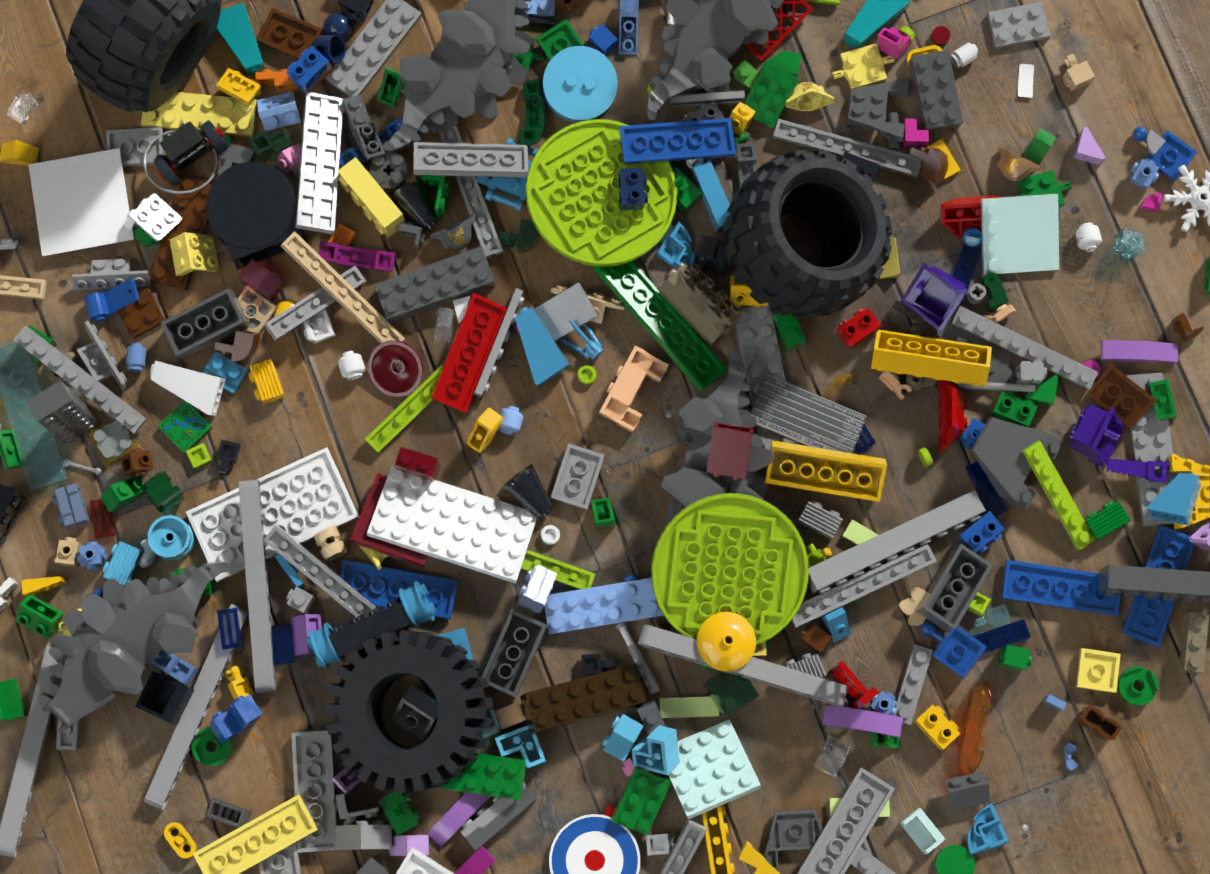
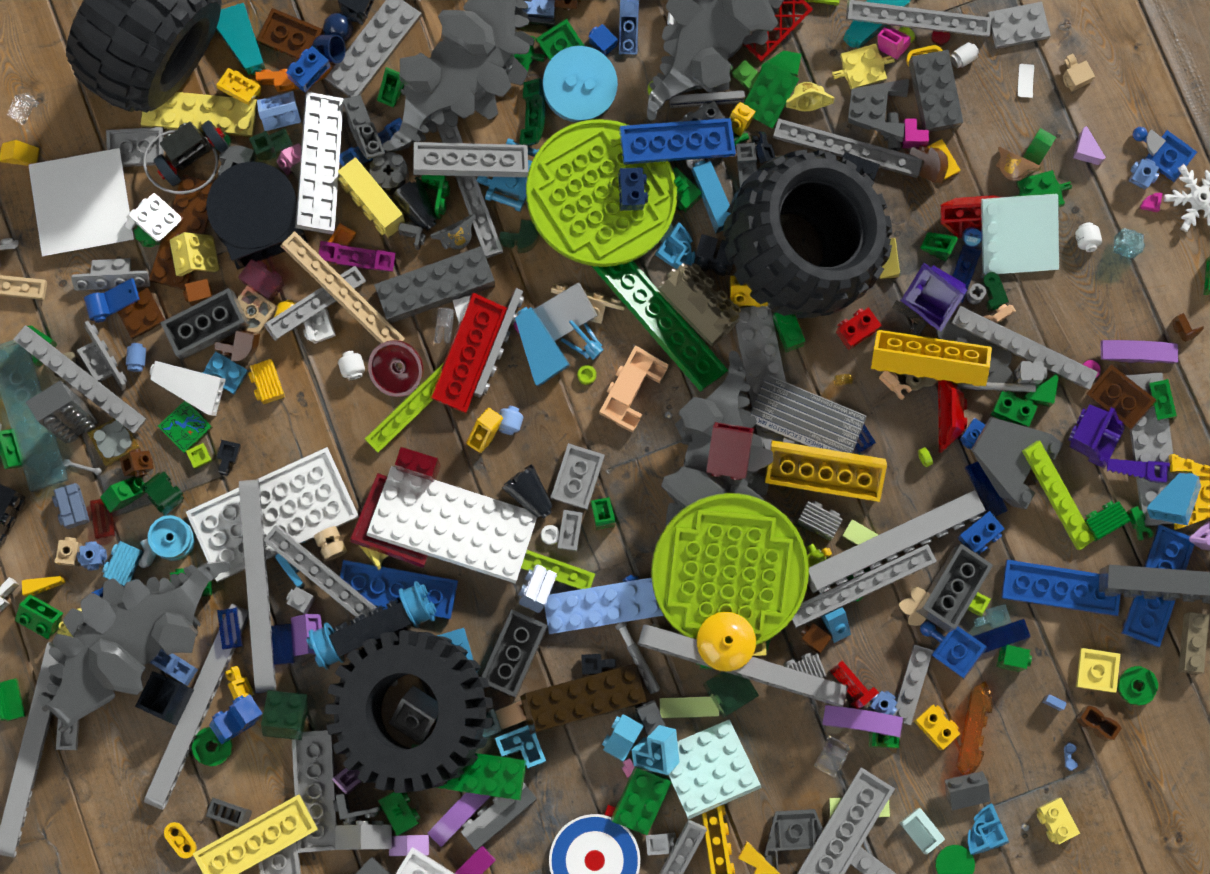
none -> dark orange brick [183,279,213,306]
none -> clear green brick [261,690,308,740]
none -> light grey plate [558,510,583,552]
none -> black plate [751,131,775,164]
none -> light grey plate [846,0,991,37]
none -> green slope [920,232,958,262]
none -> light yellow brick [1037,798,1080,844]
none -> green plate [1126,506,1153,541]

